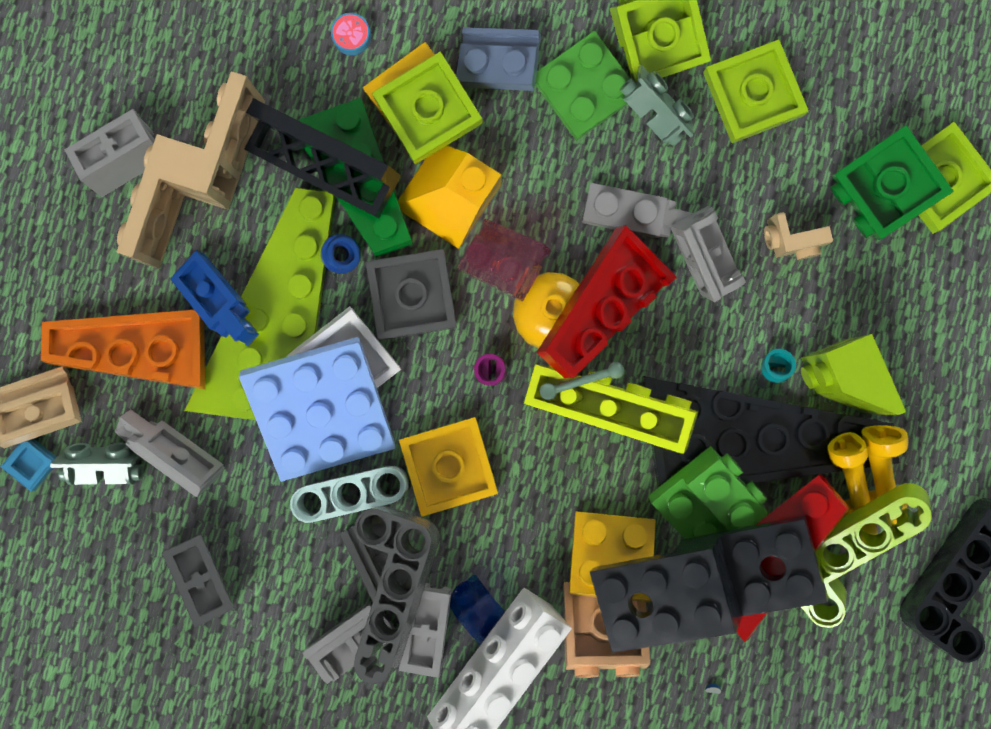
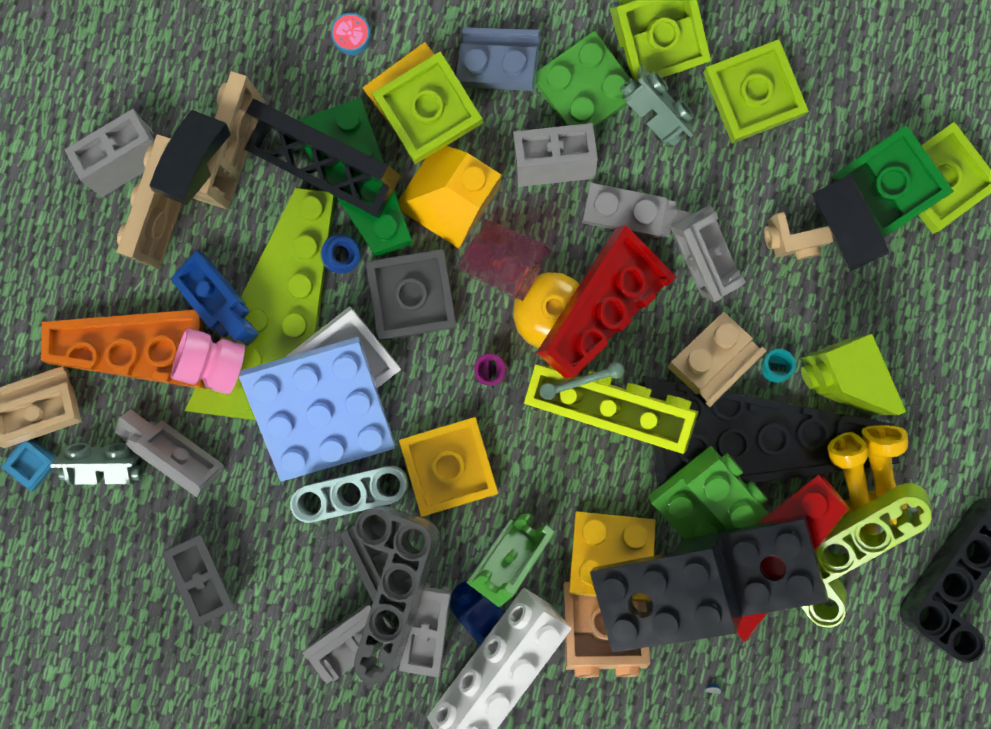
none -> black slope [150,110,231,205]
none -> bright pink wheel [171,328,245,395]
none -> bright green hinge [466,514,555,607]
none -> light grey hinge [513,123,598,187]
none -> tan plate [668,312,767,407]
none -> black slope [812,175,889,272]

